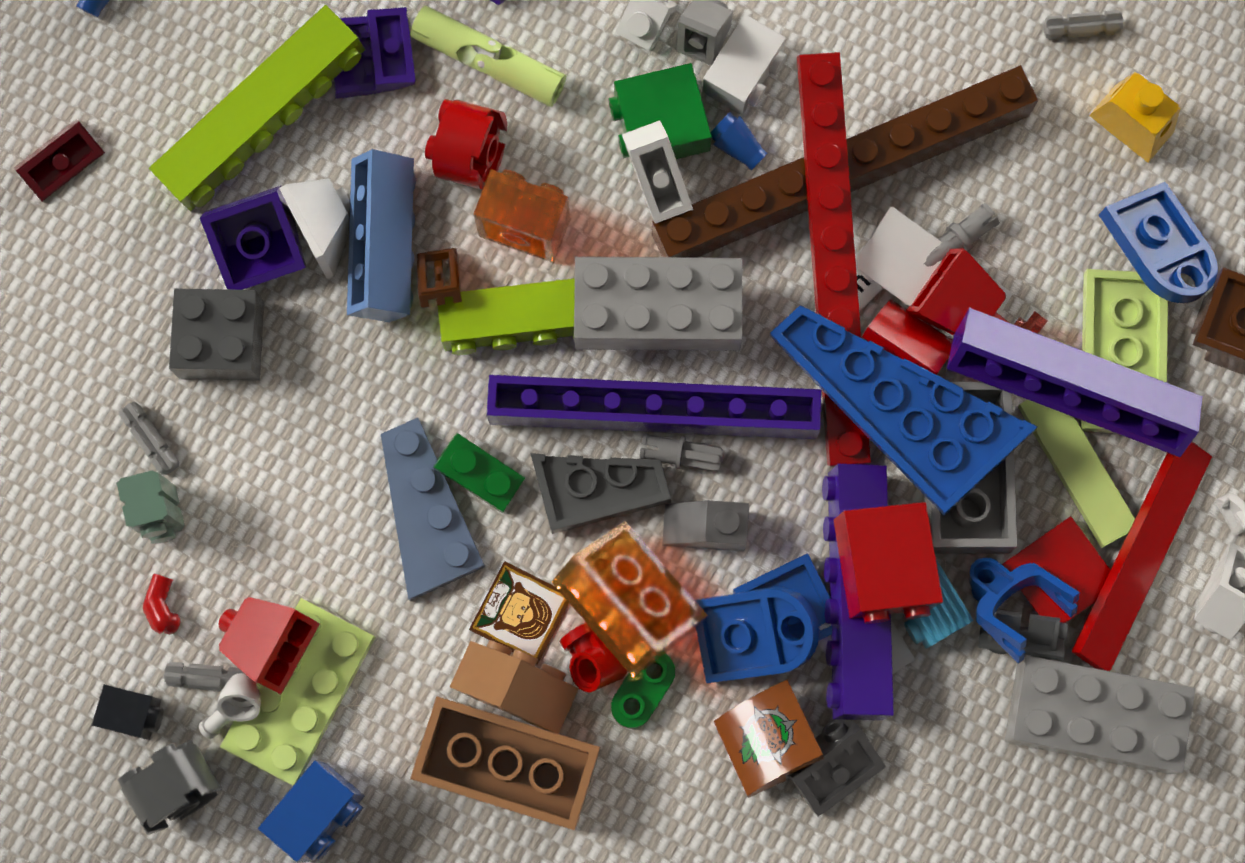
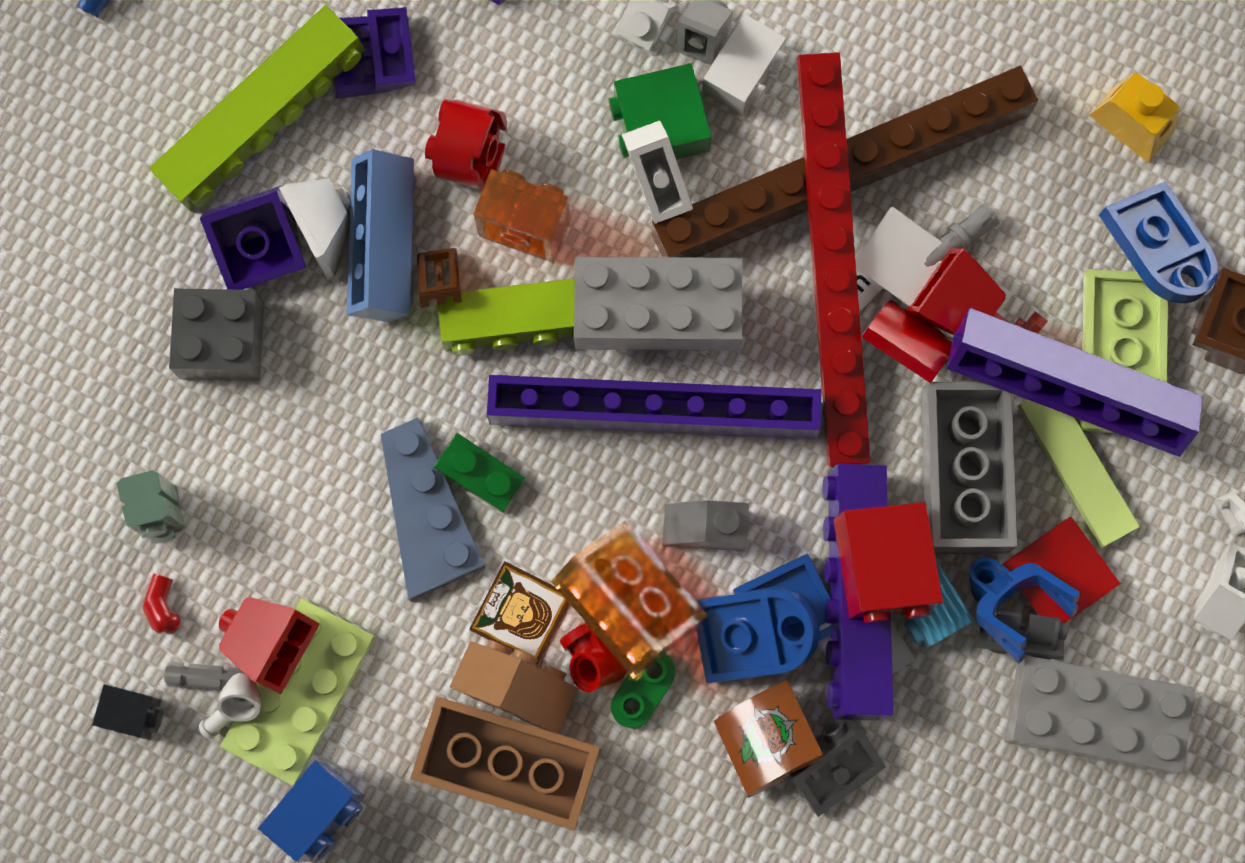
dark red slope [14,119,105,202] -> none
dark grey brick [118,740,223,835] -> none
light grey axle [119,402,179,476] -> none
yellowish green piece [410,5,567,107] -> none
dark grey wing [531,453,671,534] -> none
light grey axle [640,433,723,471] -> none
blue cone [710,112,768,171] -> none
blue wing [770,305,1038,515] -> none
light grey axle [1044,10,1123,40] -> none
red tile [1071,441,1212,671] -> none

